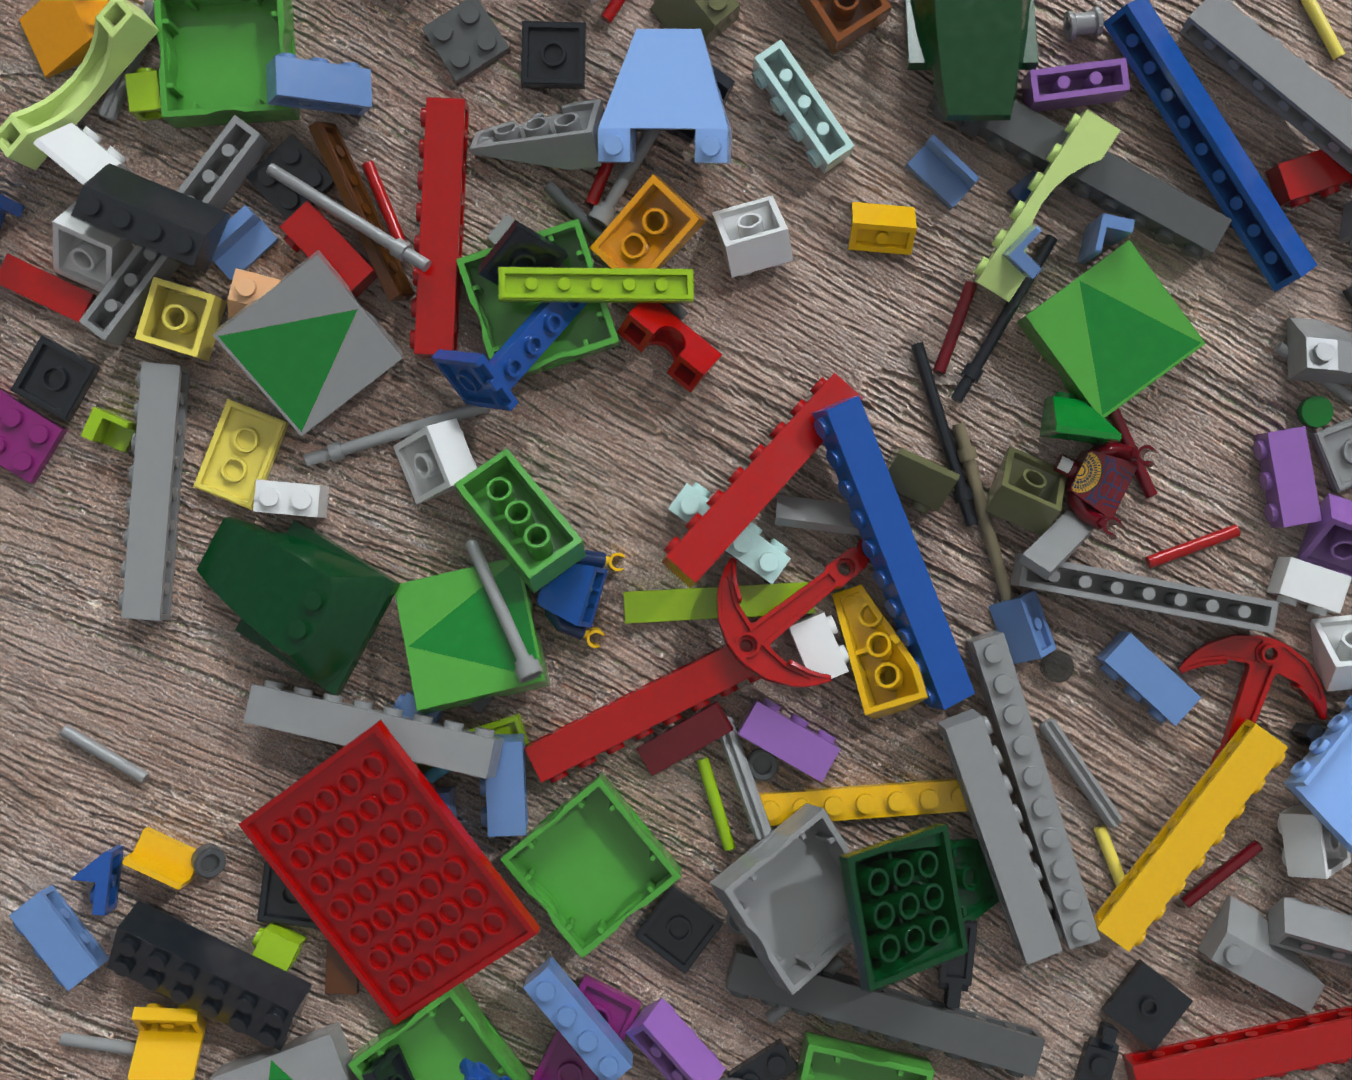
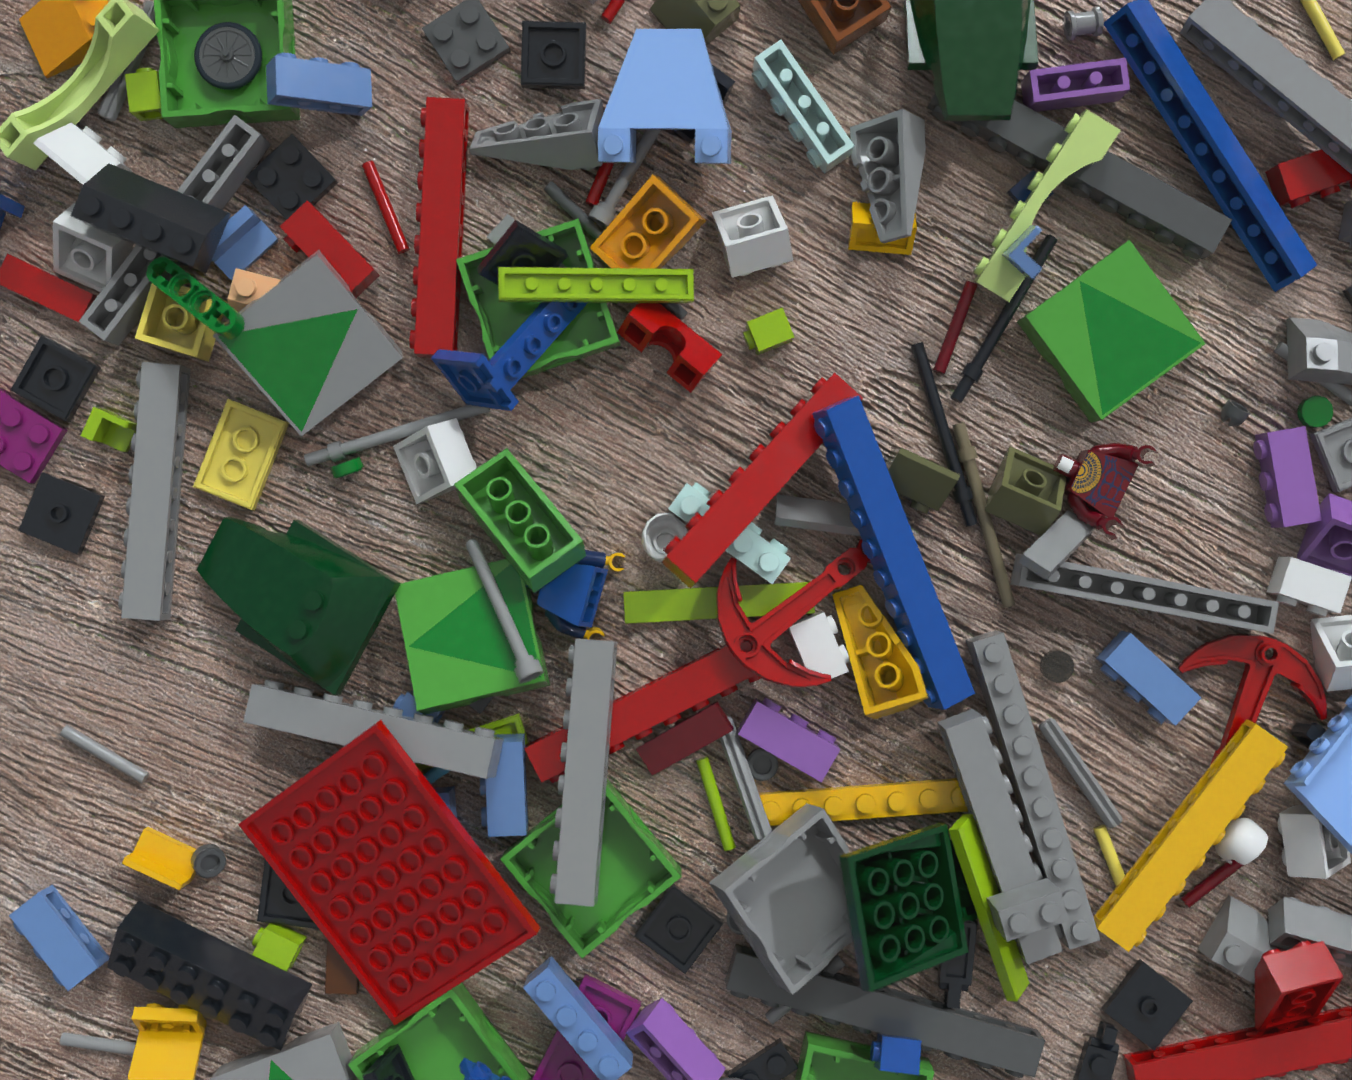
blue slope [71,845,124,916] -> none
white brick [253,479,329,518] -> none
light grey bar [266,163,431,272] -> none
reddish brown tile [309,121,415,301] -> none
medium blue panel [905,135,980,210] -> none
medium blue panel [989,589,1057,664] -> none
green slope [1040,392,1122,444] -> none
medium blue panel [1077,213,1135,264] -> none
dark red bar [1108,408,1158,498] -> none
red bar [1145,524,1240,569] -> none
none -> black plate [18,472,105,555]
none -> green beam [146,257,245,340]
none -> dark grey wheel [194,22,262,90]
none -> green tile [330,457,364,479]
none -> light grey brick [550,638,618,907]
none -> white hair [641,513,688,563]
none -> lime brick [743,307,794,355]
none -> light grey wedge [850,109,926,243]
none -> blue brick [870,1033,922,1075]
none -> lime tile [948,814,1030,1001]
none -> light grey brick [987,878,1069,942]
none -> white hair [1215,818,1268,865]
none -> dark grey hinge [1221,399,1251,427]
none -> red slope [1255,941,1343,1032]

